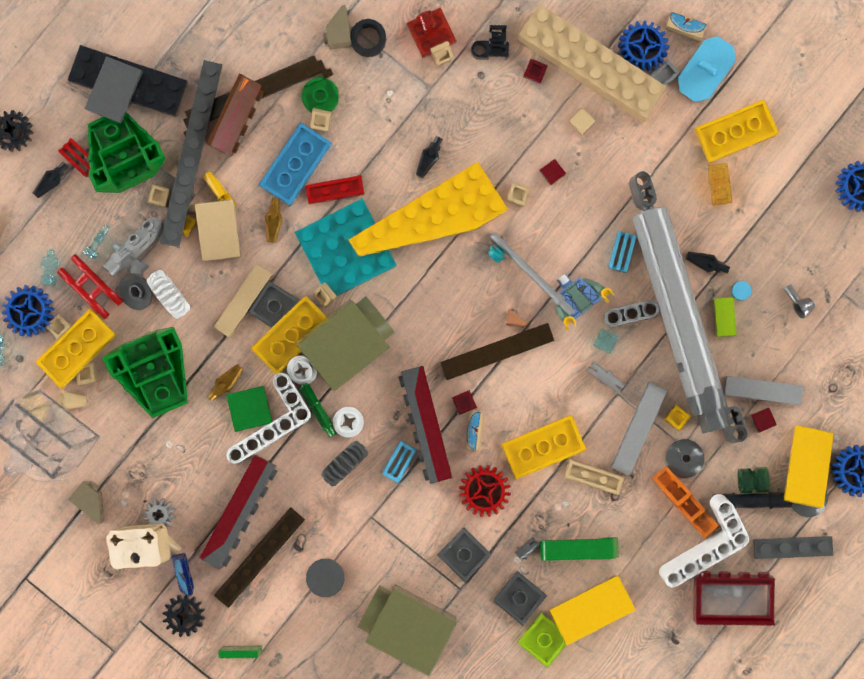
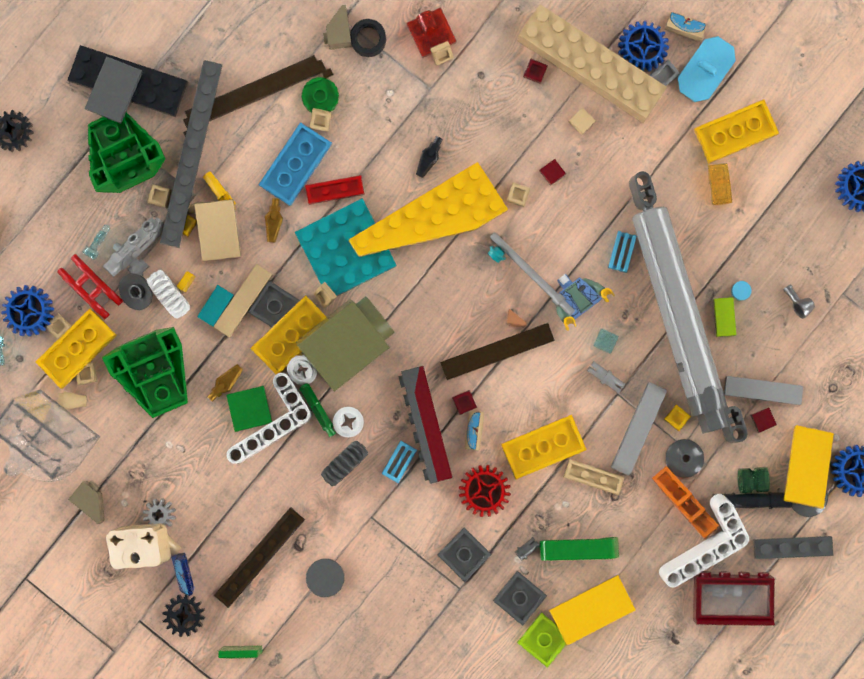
black piece [32,162,69,198] -> none
clear light blue piece [40,249,59,286] -> none
red tile [58,138,90,178] -> none
brick [199,455,278,569] -> none
reddish brown slope [207,73,264,156] -> none
olive container [357,584,457,676] -> none
black piece [471,25,509,60] -> none
light grey beam [603,300,660,328] -> none
black piece [686,251,730,274] -> none
none -> yellow tile [177,271,196,293]
none -> teal tile [197,285,234,327]

